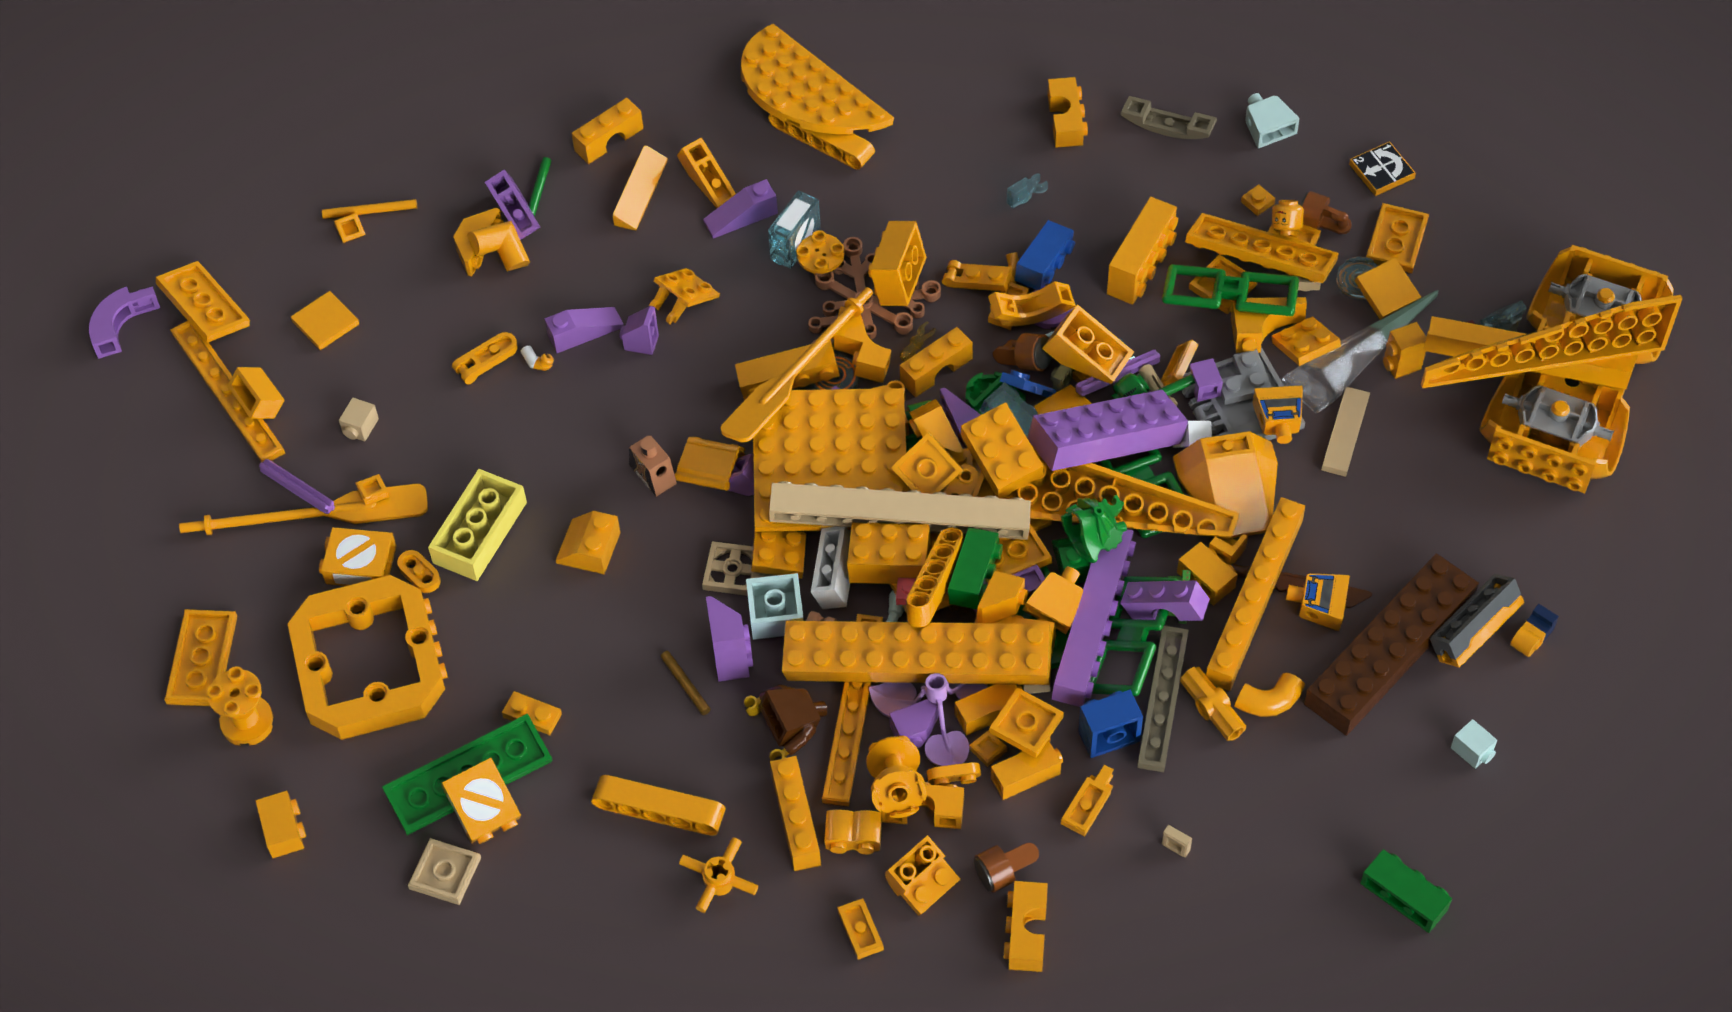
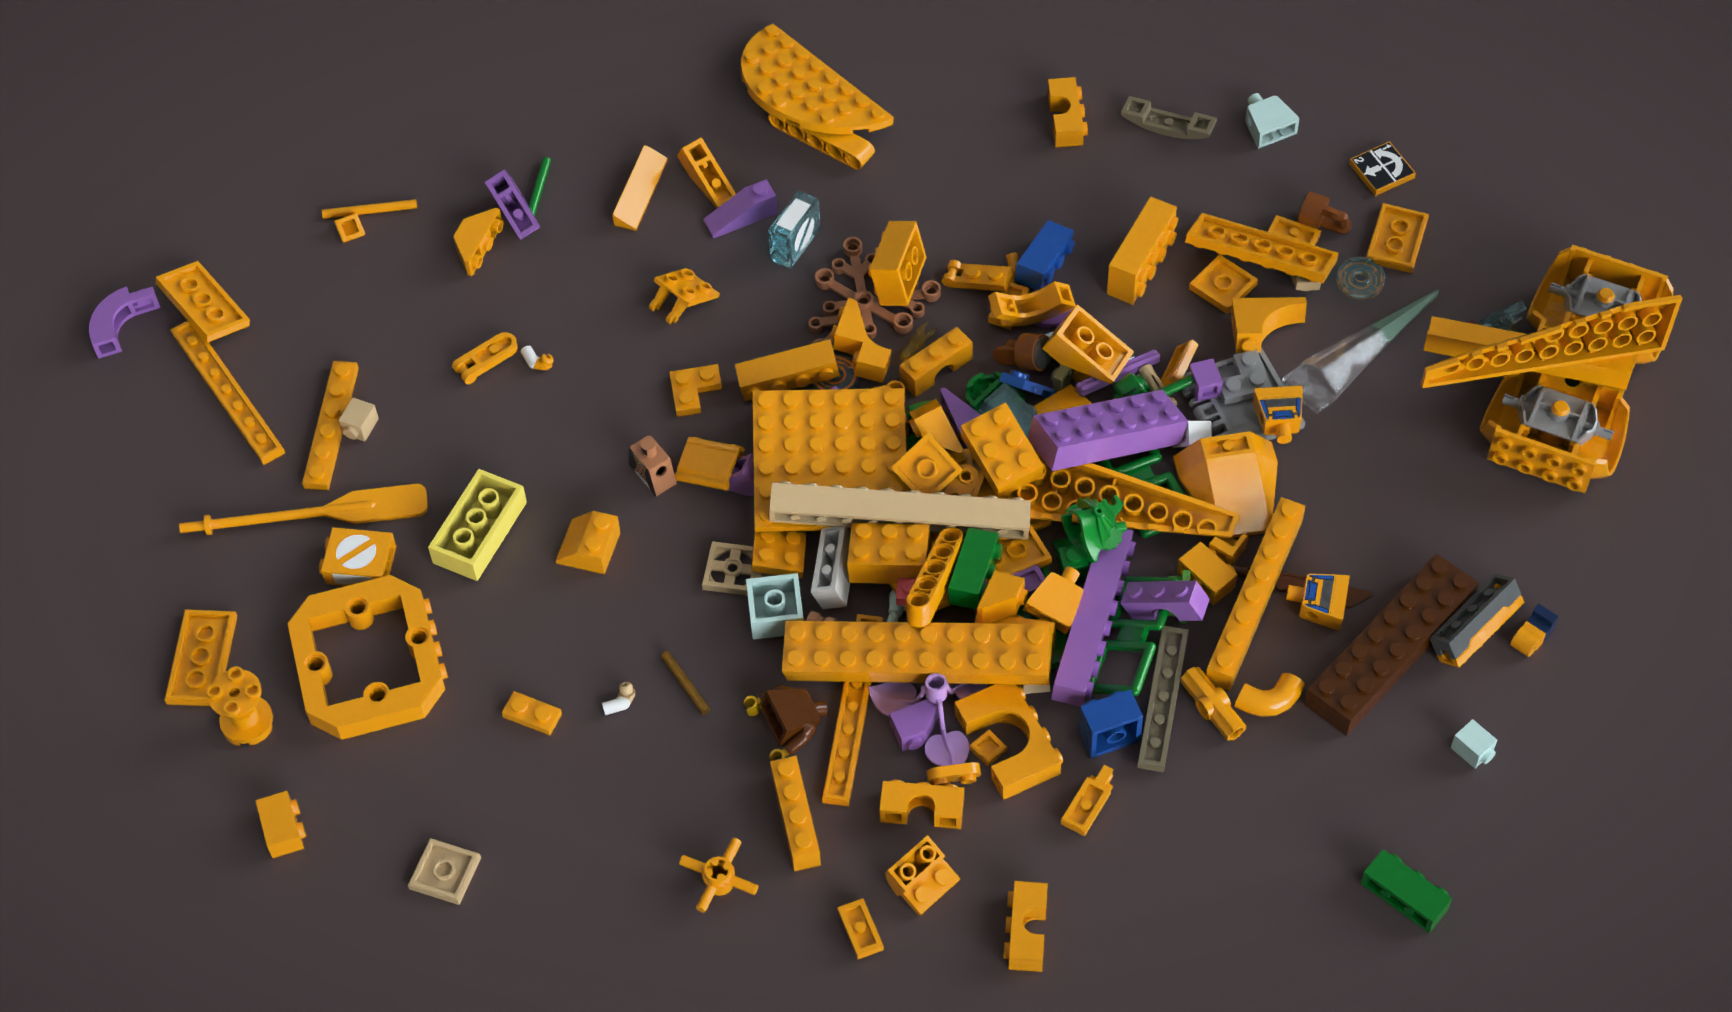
light orange brick [227,367,285,419] -> none
medium lavender axle [259,459,335,514] -> none
light orange tile [291,291,359,350] -> none
light orange tile [356,474,389,506] -> none
green plate [382,713,552,835] -> none
light orange plate [397,550,441,593] -> none
light orange brick [441,758,521,845] -> none
light orange brick [467,220,530,272] -> none
medium lavender slope [544,307,624,353] -> none
light orange arch [571,97,644,164] -> none
light orange beam [591,775,726,836] -> none
medium lavender slope [620,306,659,355] -> none
medium lavender slope [706,596,753,682] -> none
light orange piece [721,287,873,442] -> none
light orange plate [796,230,845,276] -> none
light orange brick [824,810,882,855] -> none
light orange piece [866,736,927,818] -> none
dark orange piece [973,843,1039,893] -> none
light orange plate [989,687,1064,758] -> none
clear light blue plate [1007,173,1048,209] -> none
green bar [1162,264,1299,316] -> none
tan tile [1162,825,1192,858] -> none
light orange plate [1241,184,1275,216] -> none
light orange head [1271,200,1304,235] -> none
light orange plate [1271,316,1341,366] -> none
tan tile [1321,387,1370,477] -> none
light orange tile [1354,258,1422,320] -> none
light orange brick [1383,322,1426,379] -> none
none -> light orange plate [302,361,359,490]
none -> arm [602,682,635,715]
none -> light orange plate [669,364,722,417]

